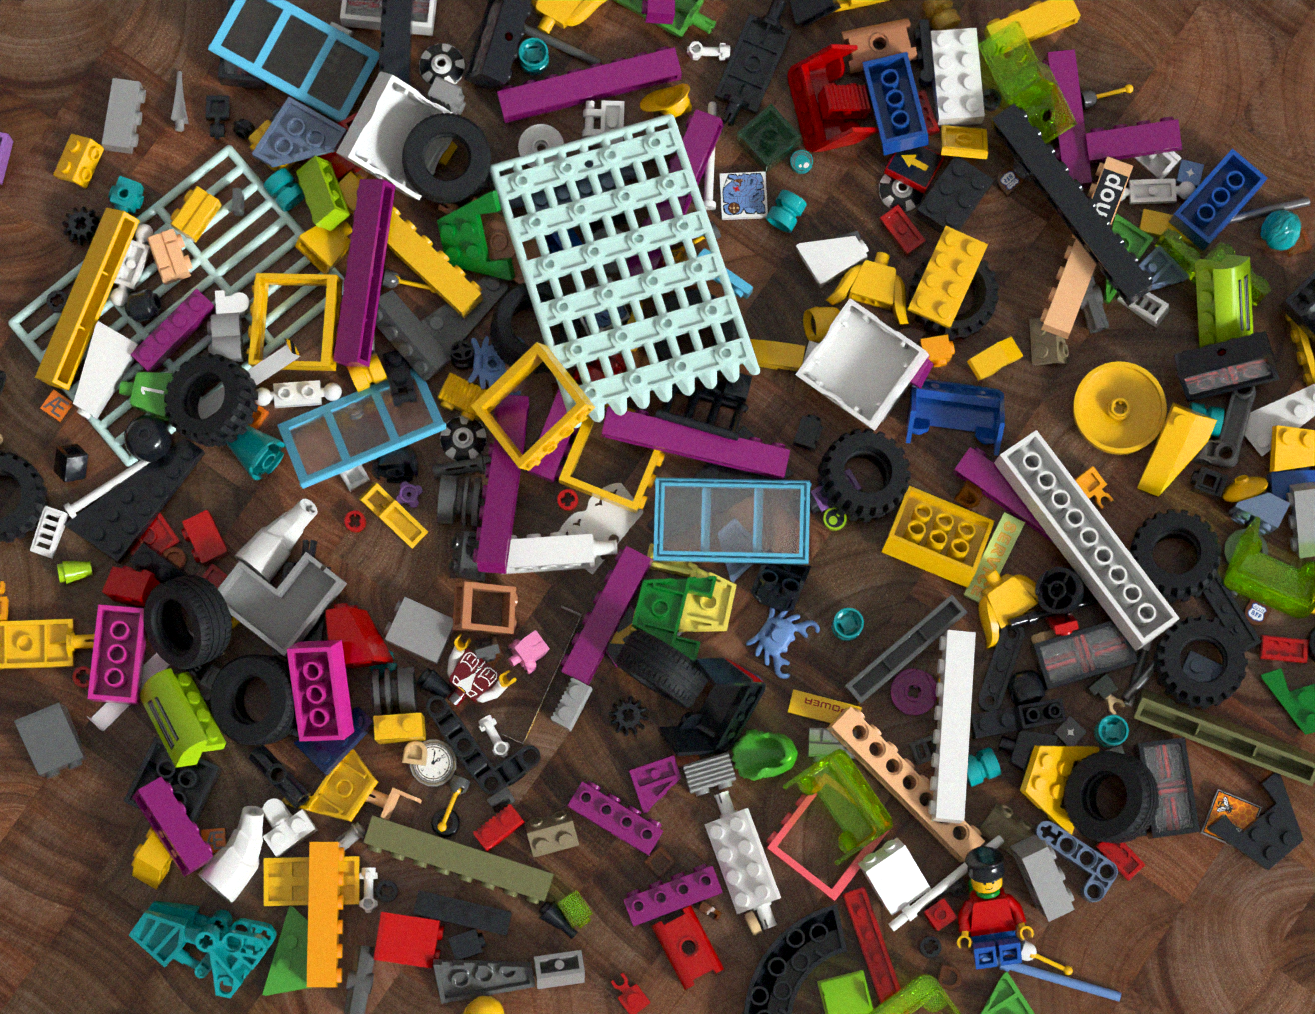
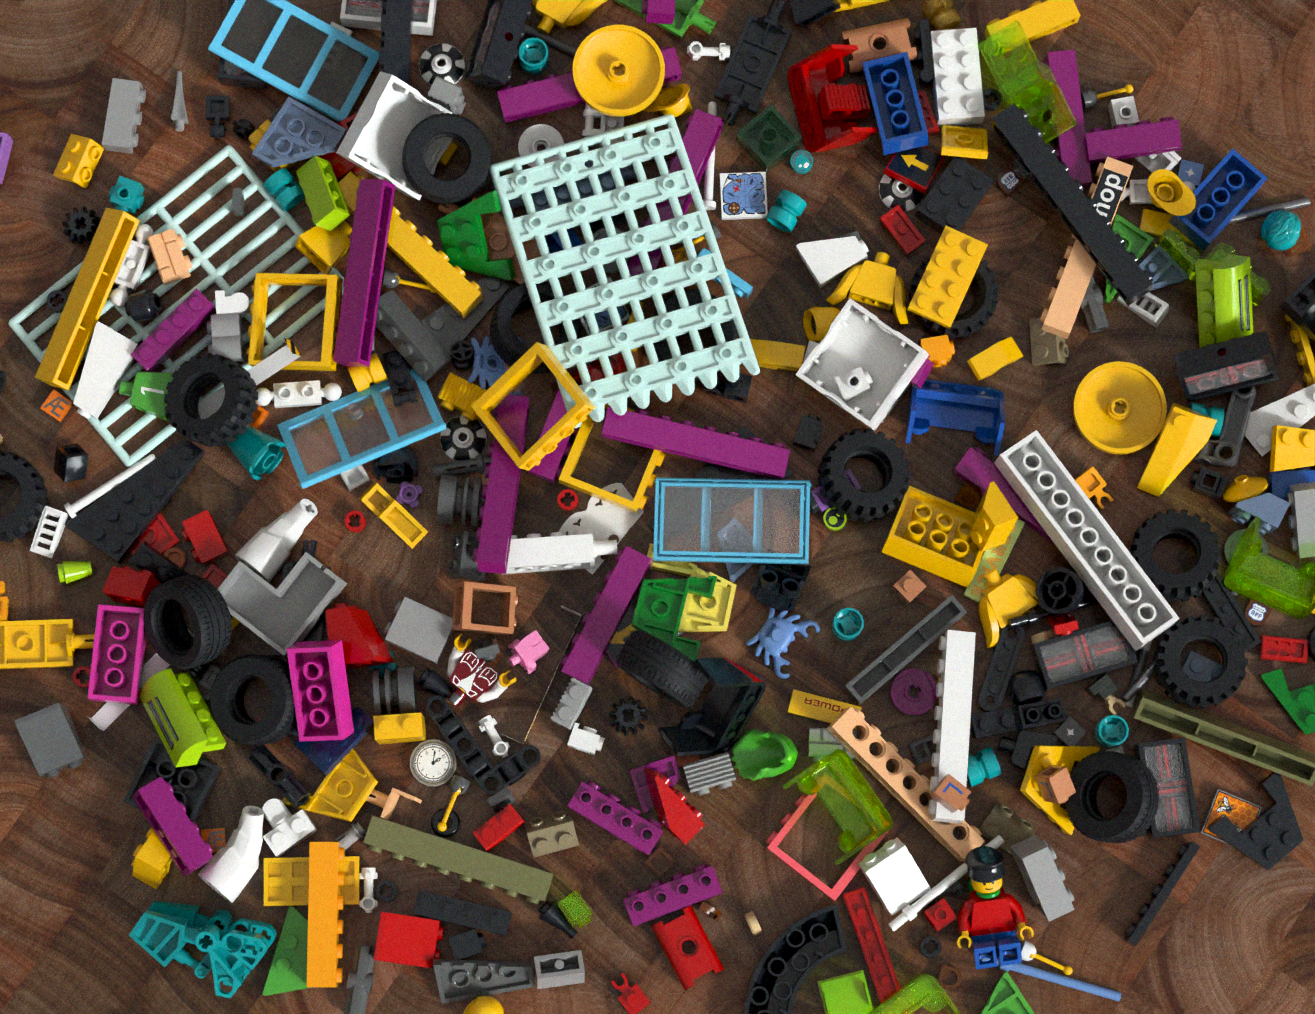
black cylinder [124,415,172,462] -> none
yellow brick [170,186,222,243] -> none
tan tile [402,741,428,766] -> none
black bar [655,384,749,441] -> none
white plate [704,791,781,930] -> none
sand blue beam [1034,821,1118,903] -> none
red plate [1095,841,1145,881] -> none
none -> white brick [567,722,605,755]
none -> yellow dish [573,25,665,117]
none -> red slope [644,768,706,845]
none -> white brick [834,366,873,402]
none -> nougat brick [891,570,927,606]
none -> nougat brick [930,774,971,813]
none -> yellow slope [970,481,1018,552]
none -> nougat brick [1035,765,1076,804]
none -> white brick [1108,96,1139,129]
none -> black plate [1125,841,1200,946]
none -> yellow piece [1147,169,1196,216]

